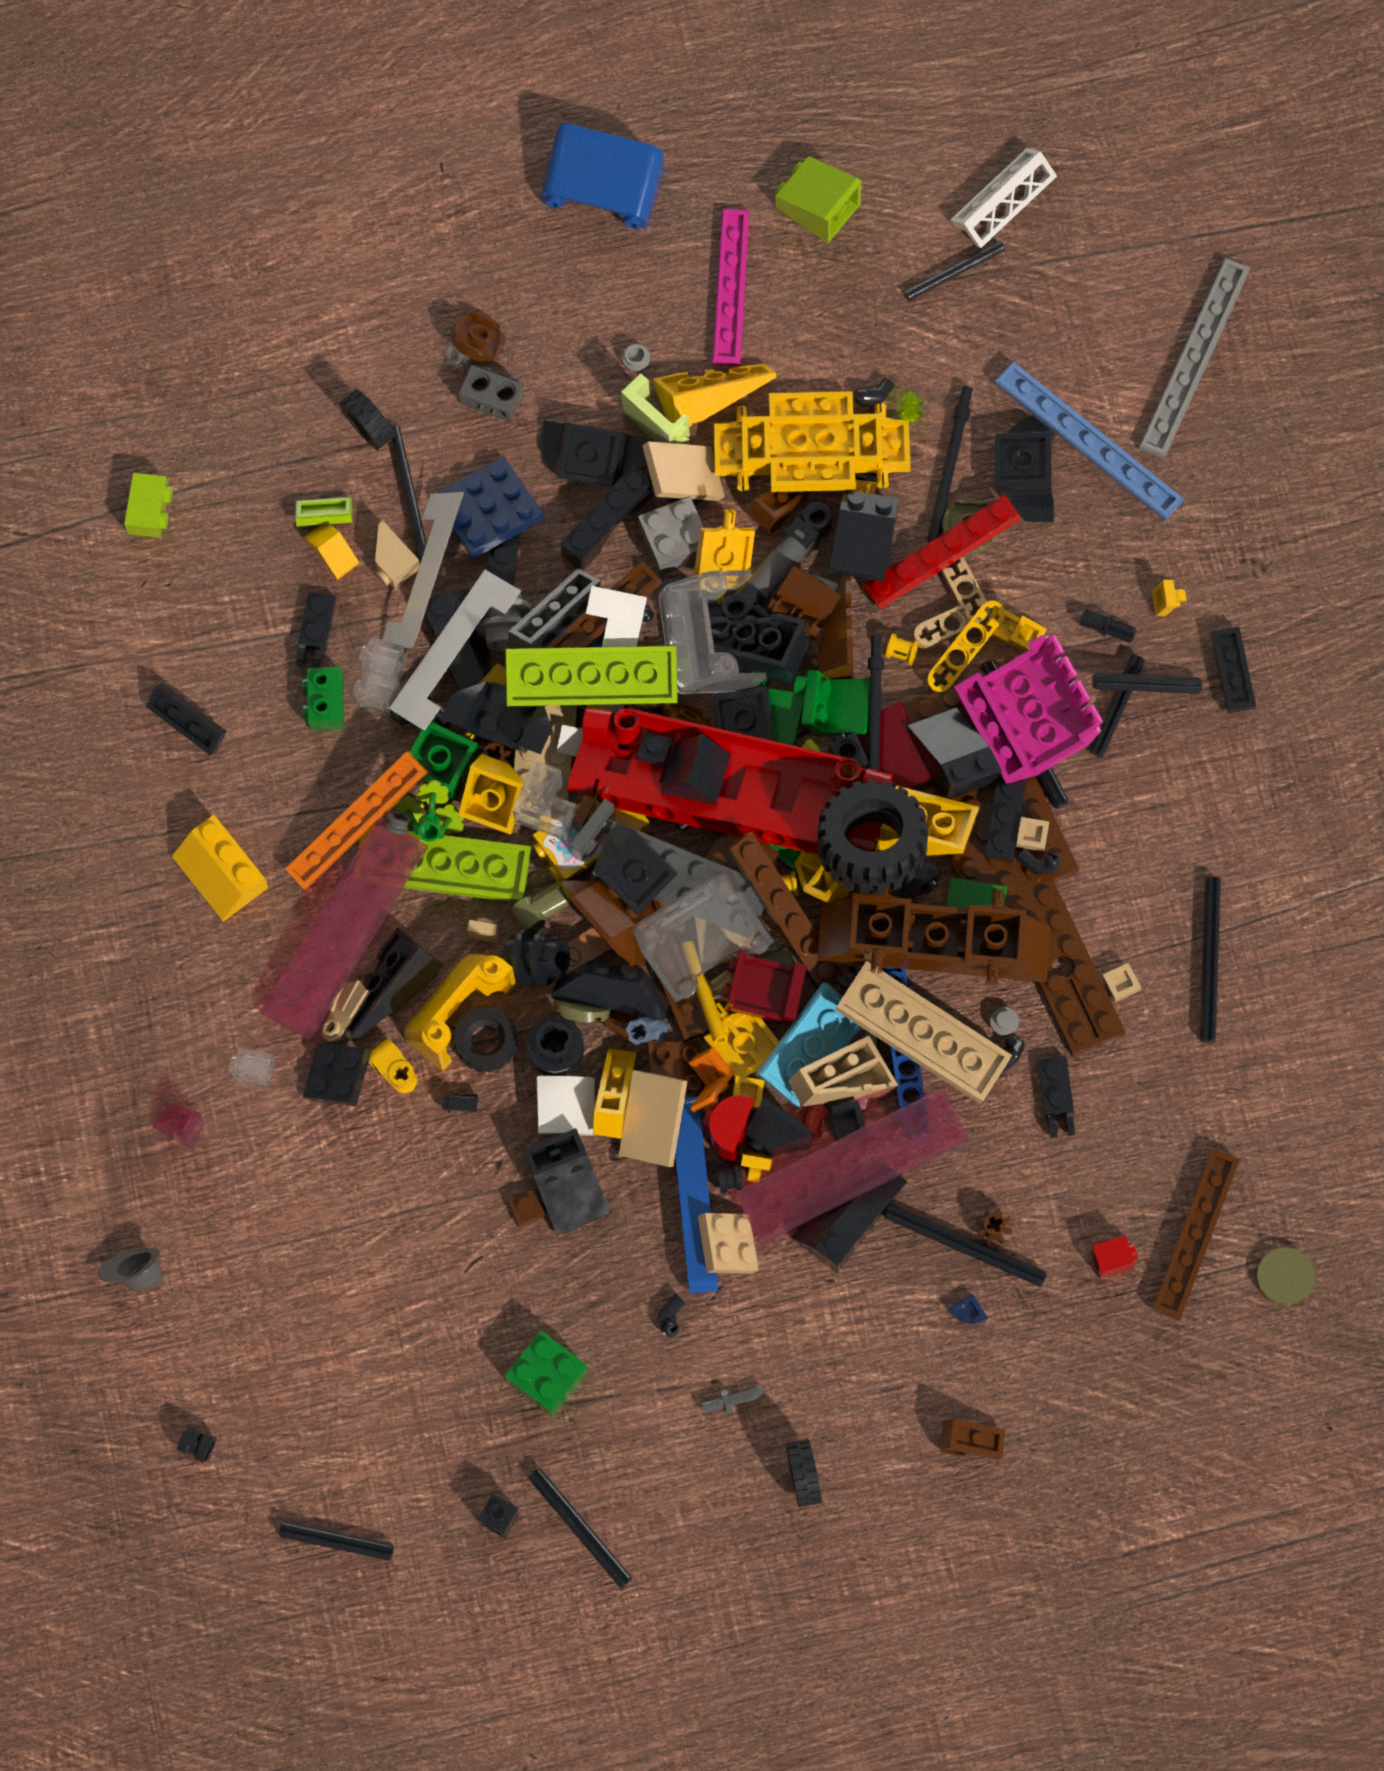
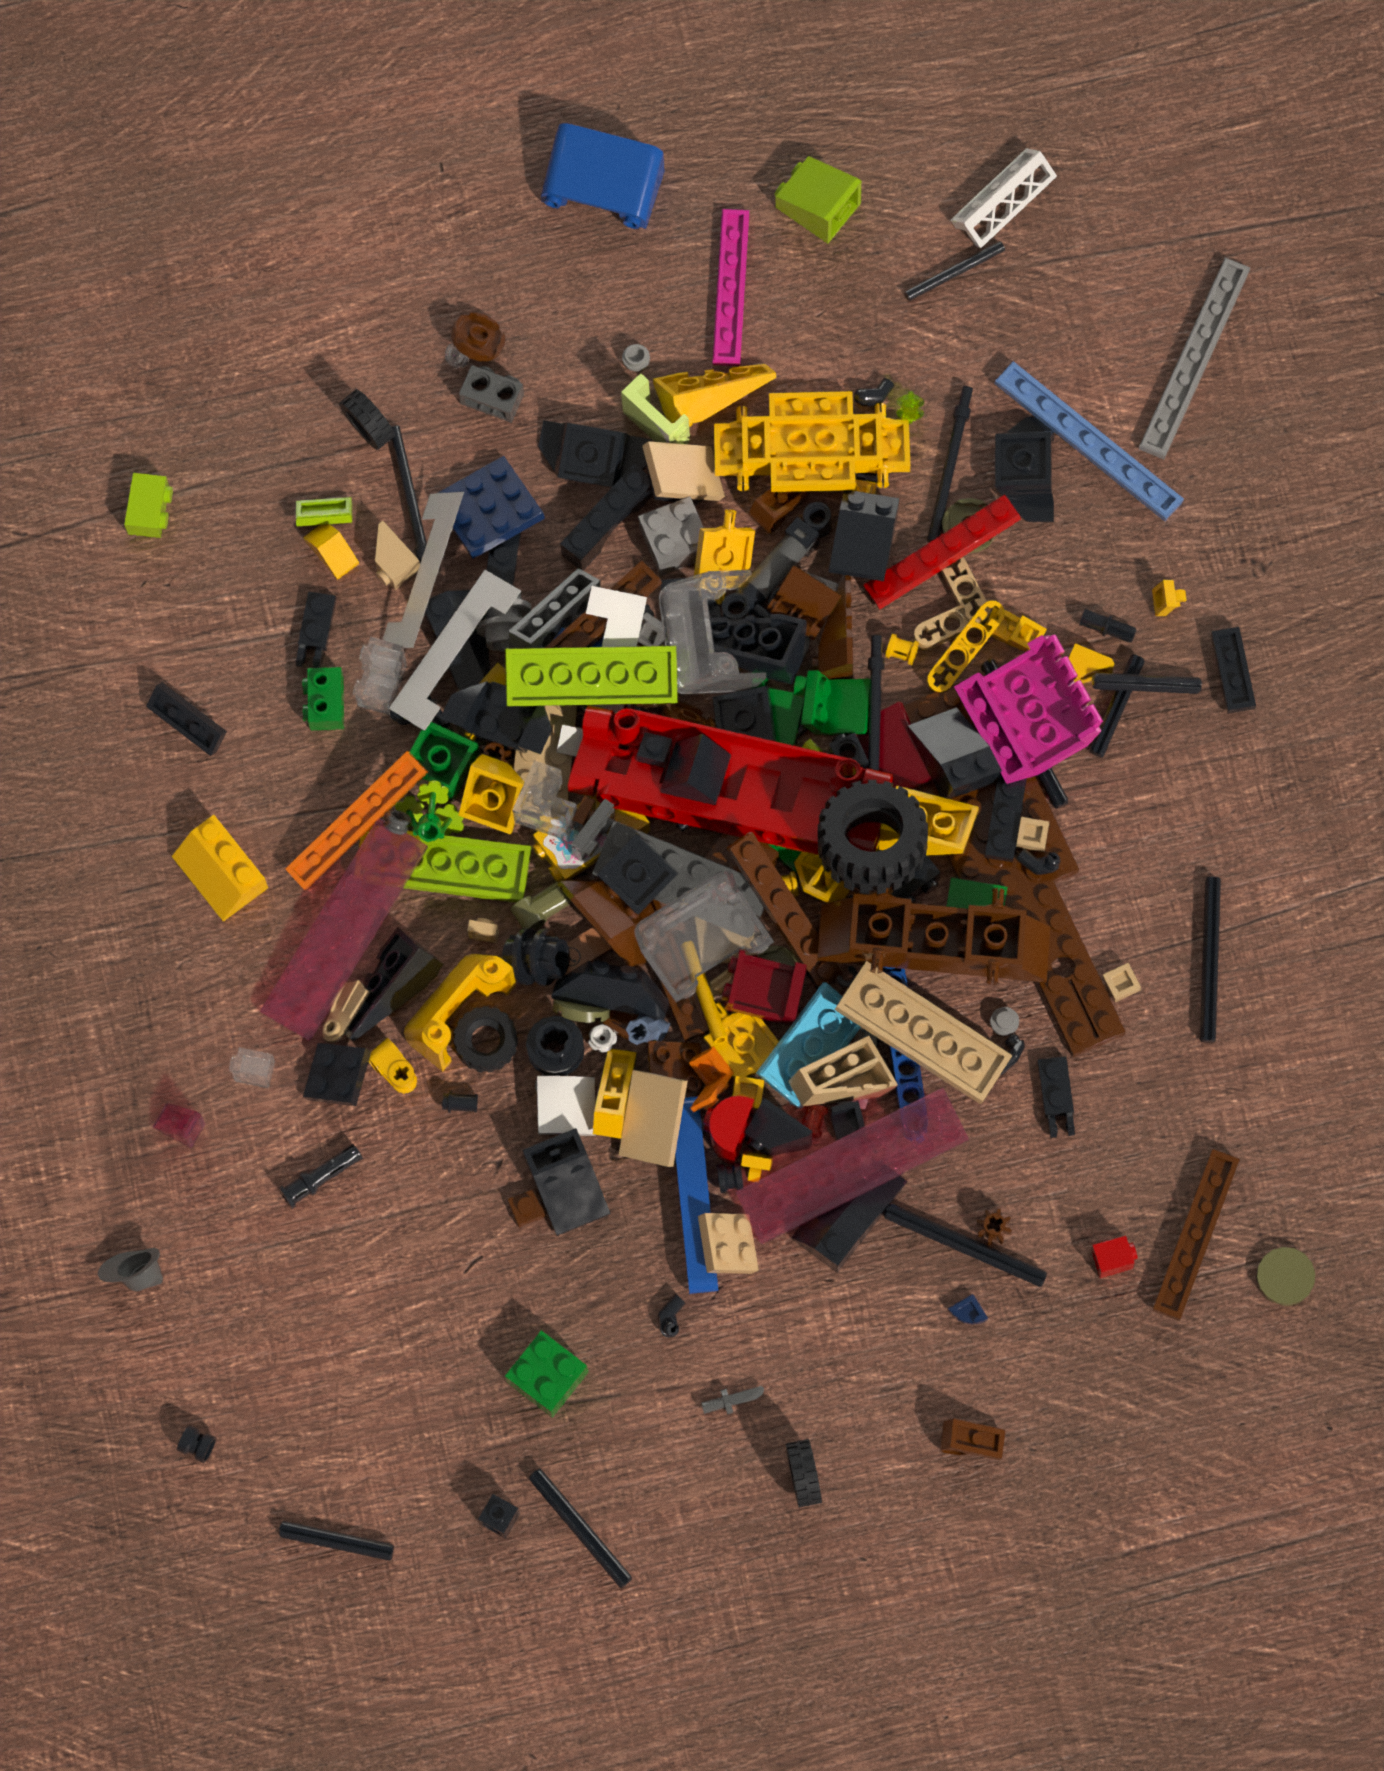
none -> black pin [278,1144,363,1209]
none -> white plate [589,1024,617,1052]
none -> light grey plate [638,612,670,647]
none -> yellow slope [1069,644,1114,684]

